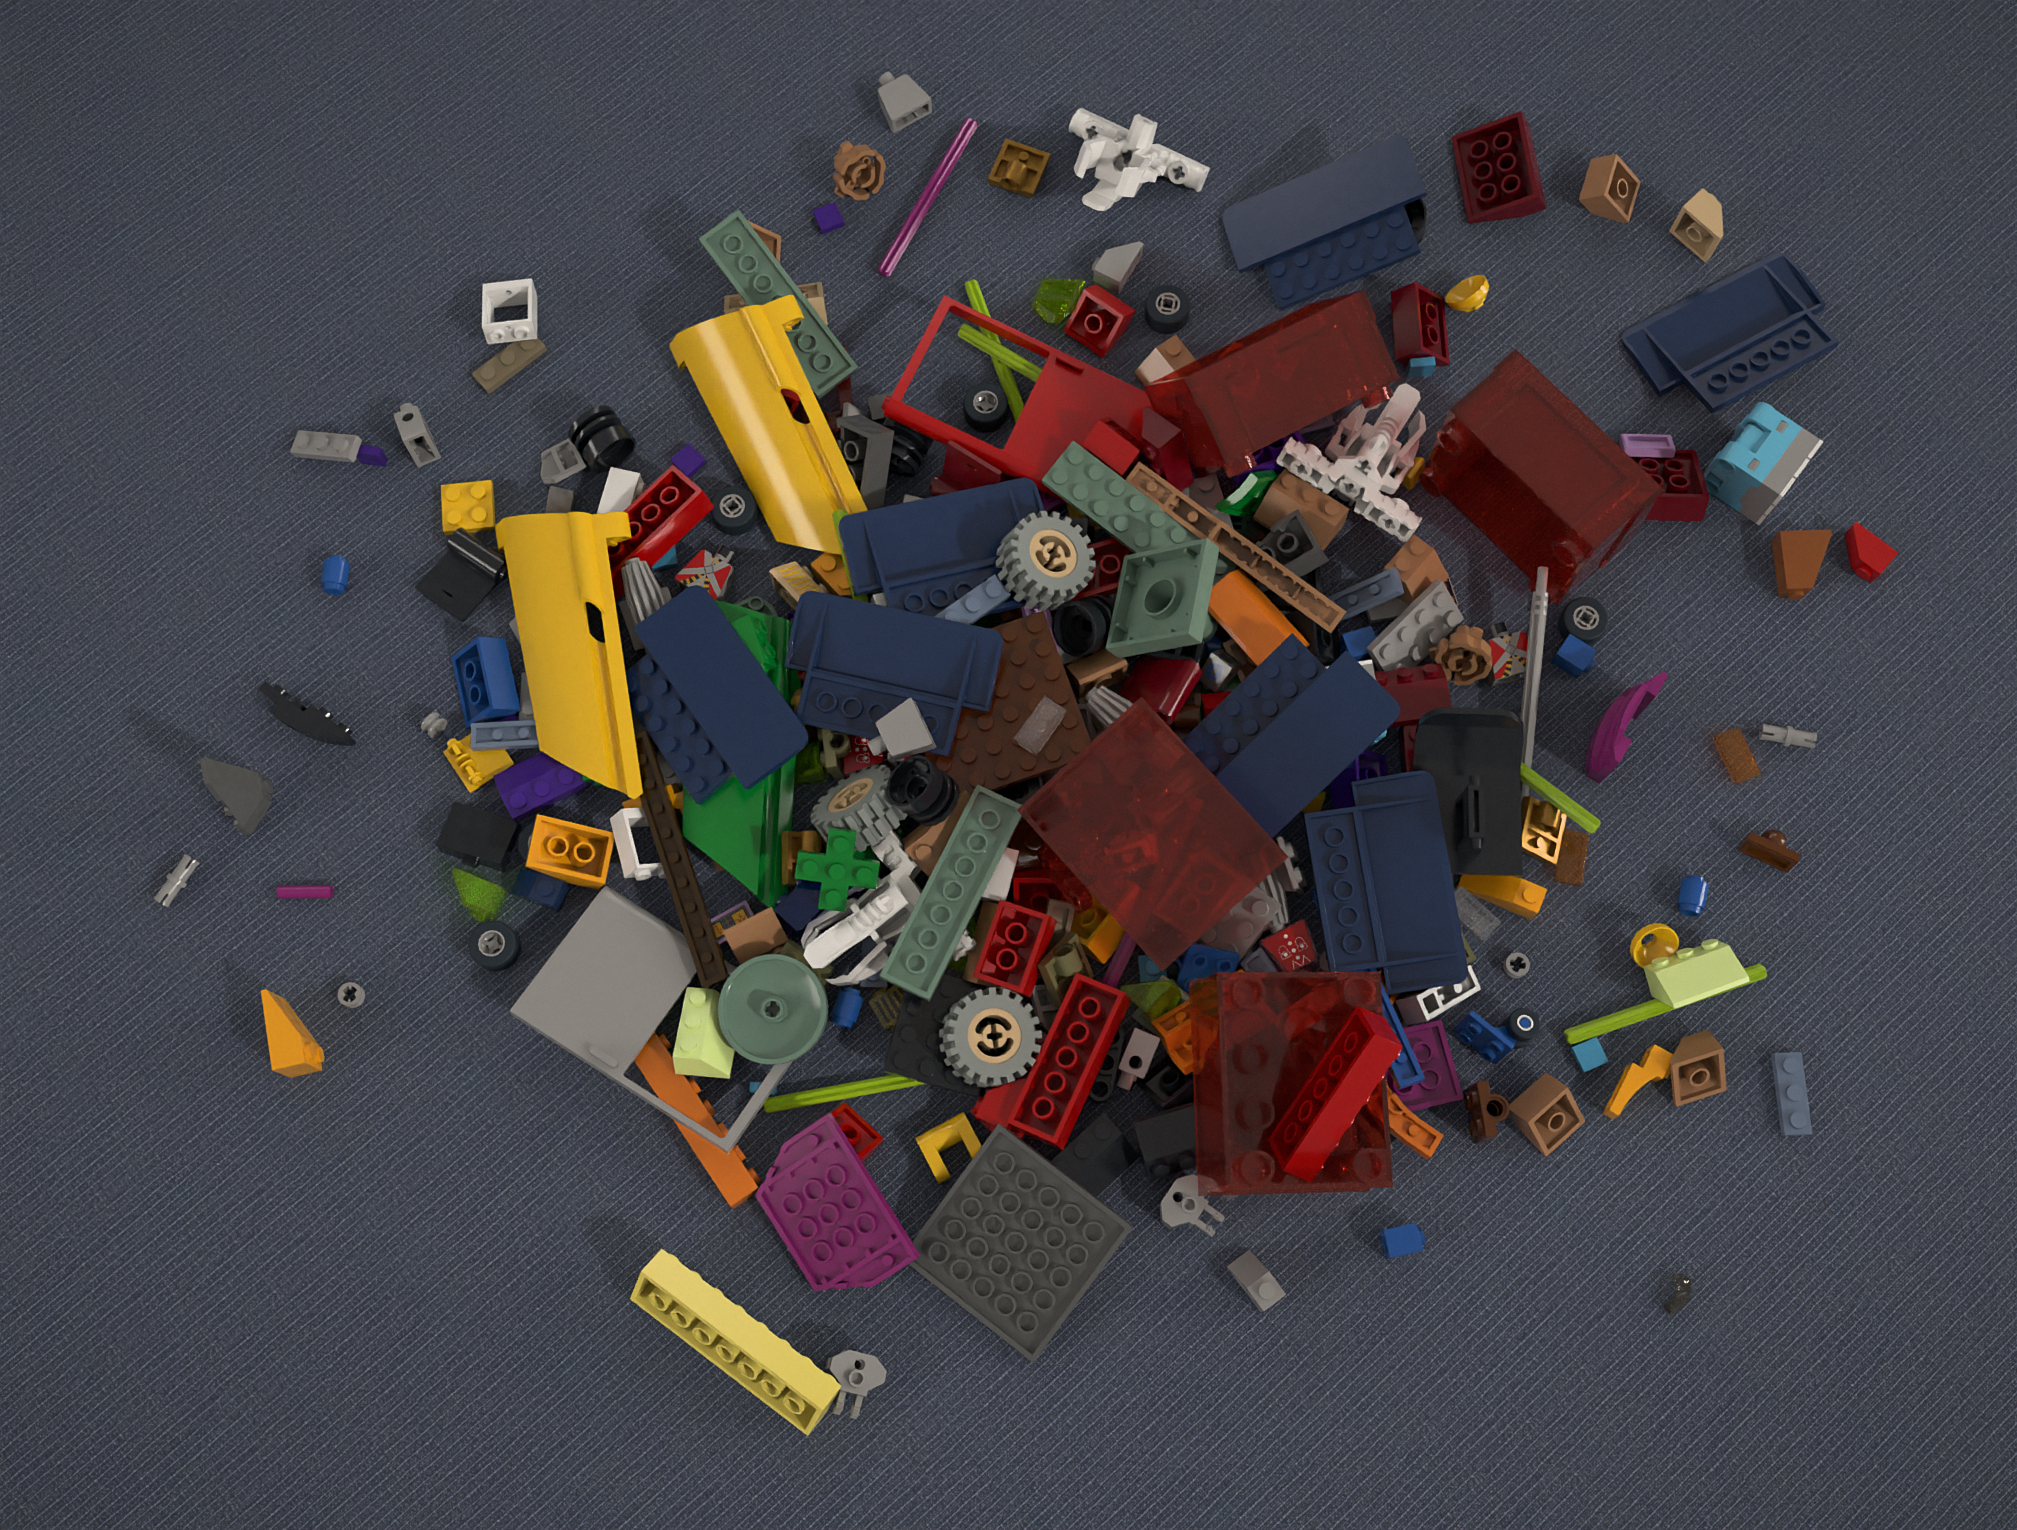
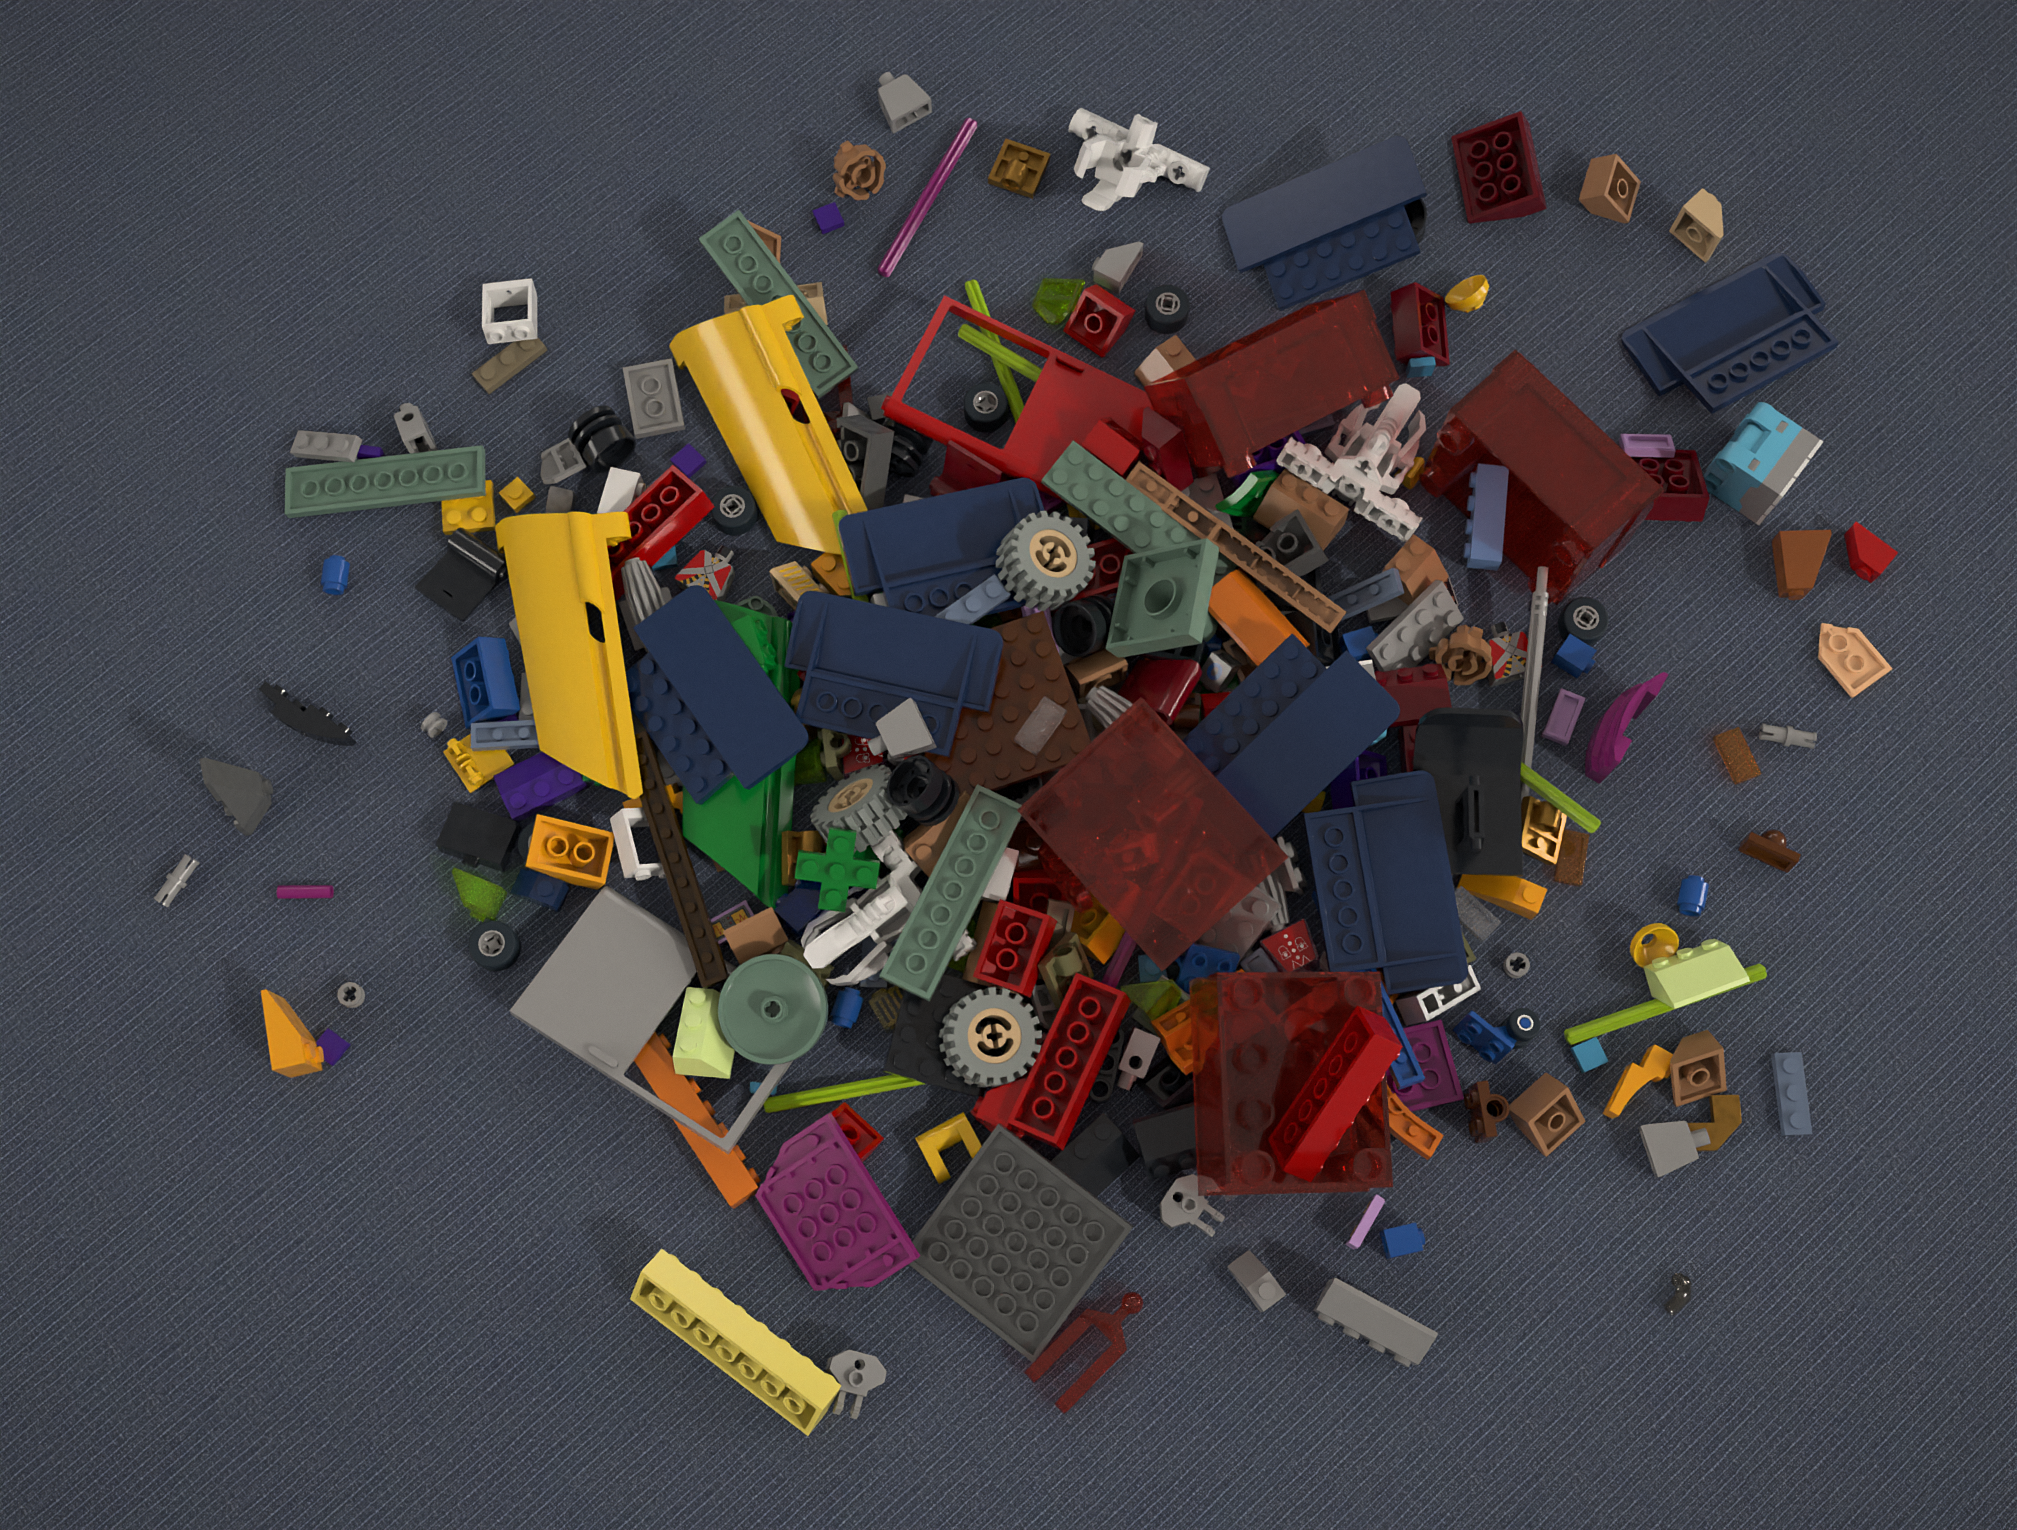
none -> sand green plate [285,445,486,518]
none -> dark purple tile [316,1028,351,1066]
none -> yellow plate [498,477,536,513]
none -> light grey plate [623,358,685,439]
none -> clear red piece [1024,1292,1143,1414]
none -> light grey slope [1313,1278,1438,1368]
none -> lavender tile [1345,1194,1385,1250]
none -> medium blue brick [1463,463,1509,571]
none -> lavender tile [1542,688,1586,746]
none -> light grey torso [1638,1121,1711,1178]
none -> pearl gold tile [1687,1095,1742,1151]
none -> light nougat tile [1818,623,1892,698]

